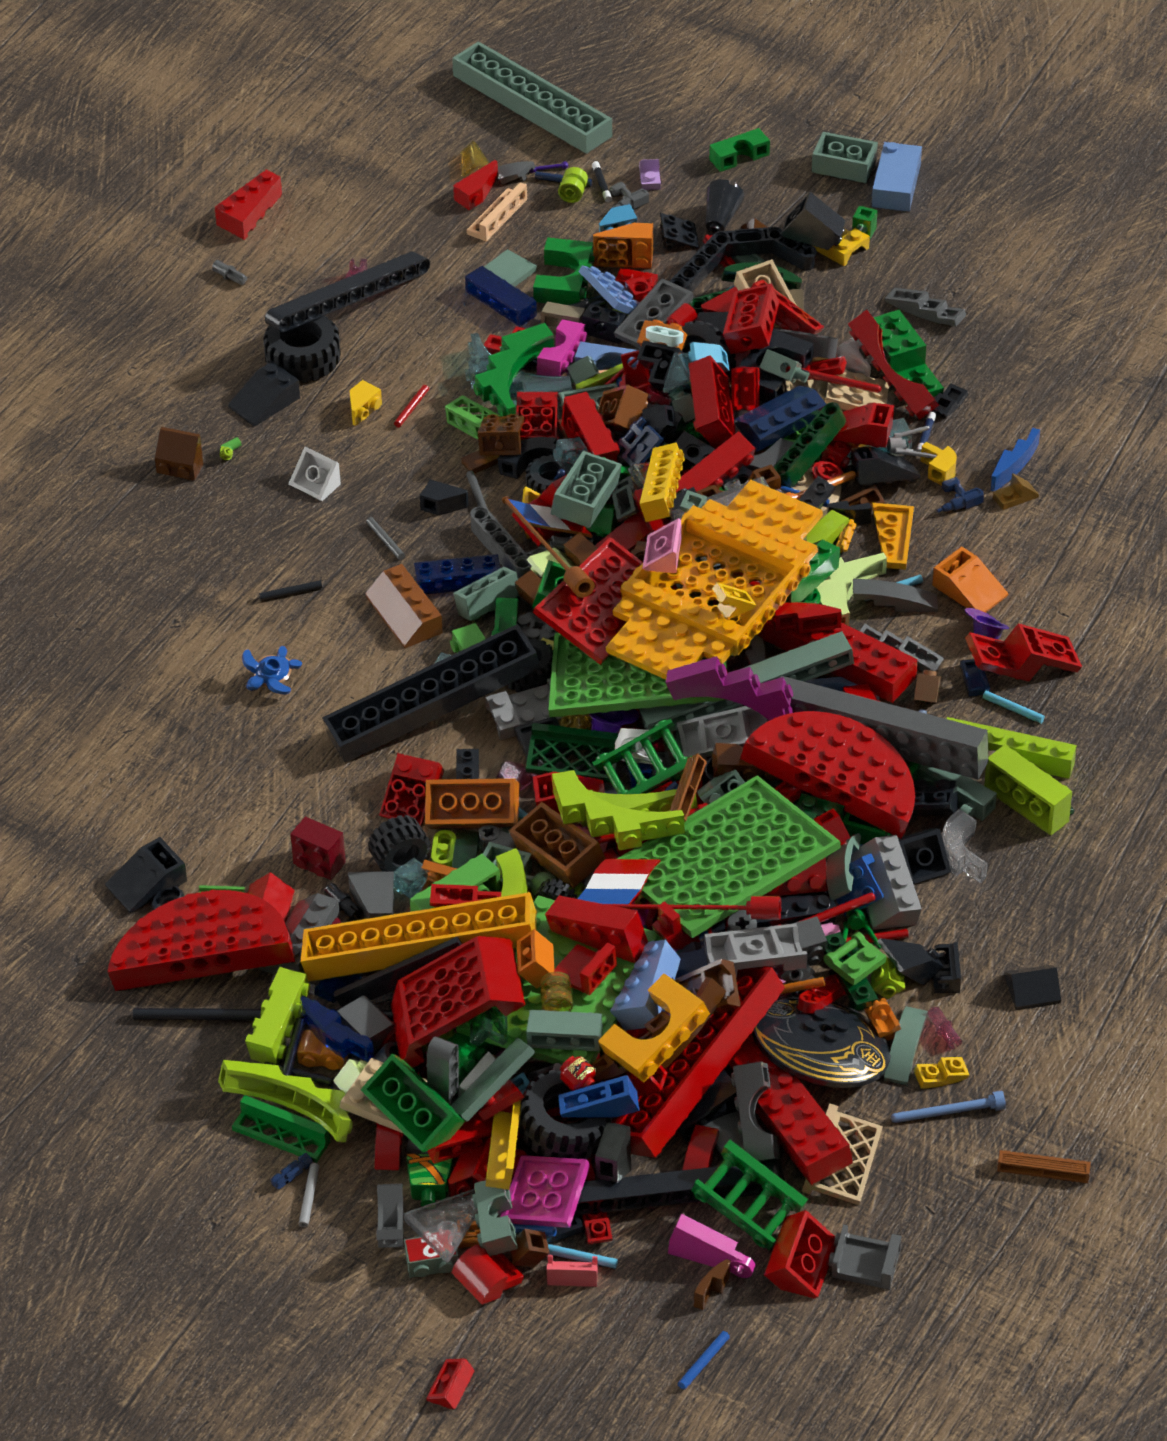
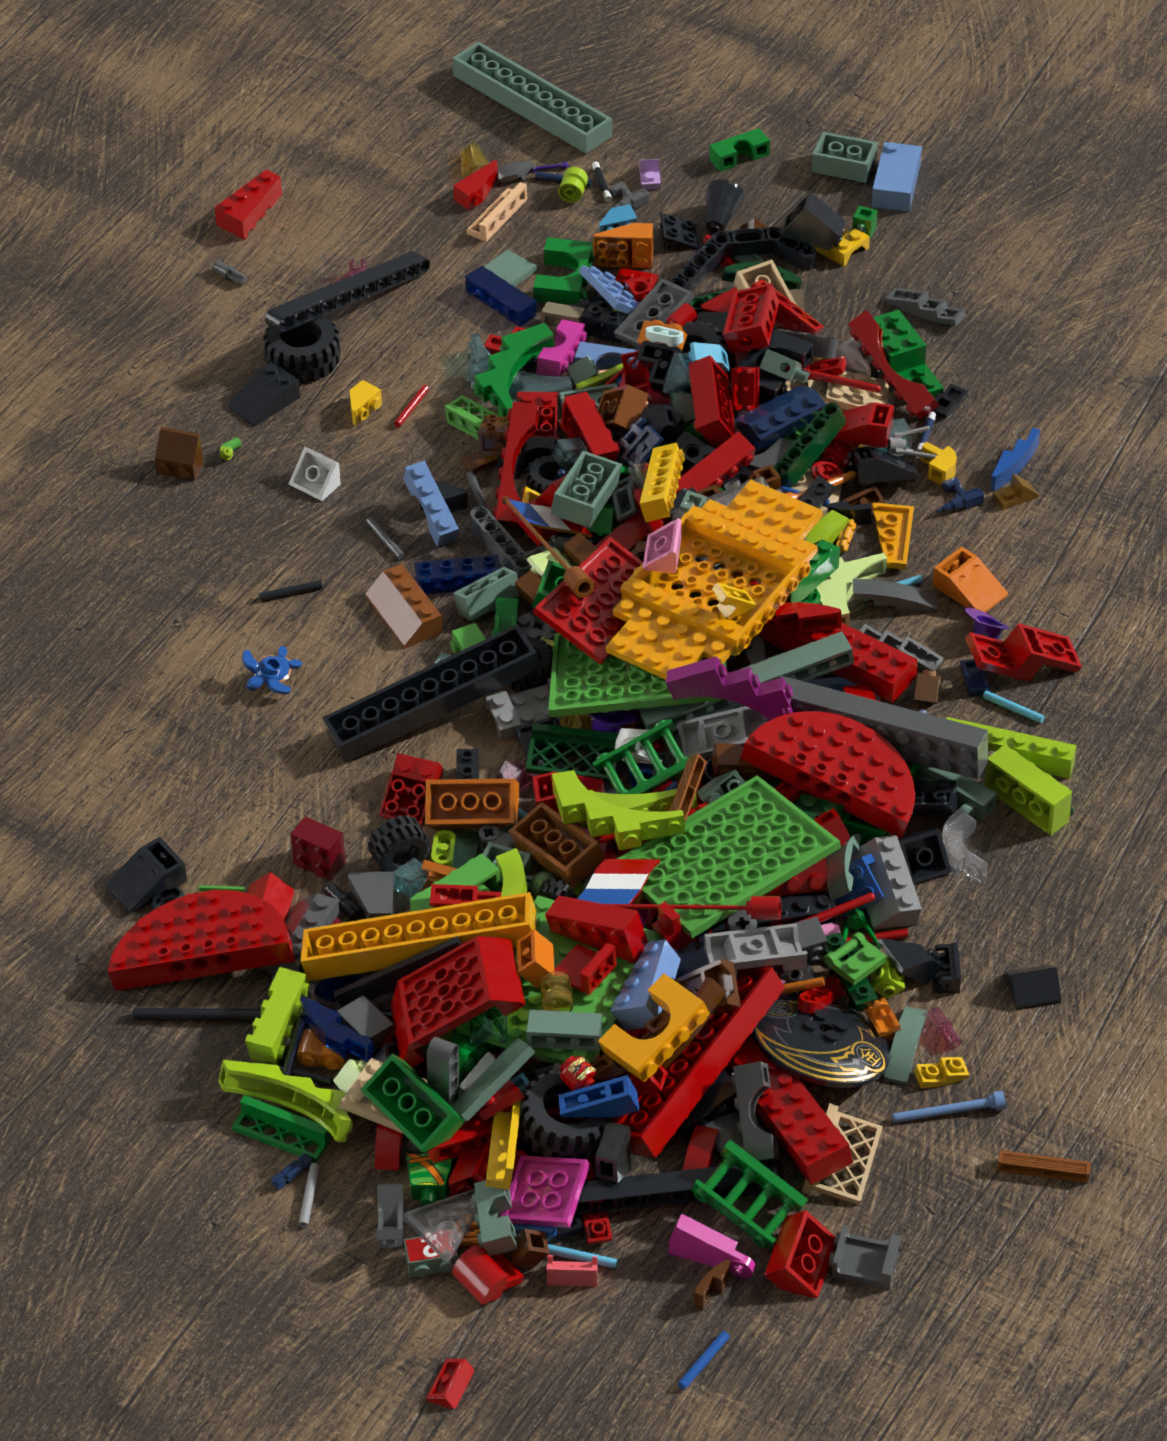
none -> medium blue arch [403,460,459,547]
none -> red arch [492,402,540,528]

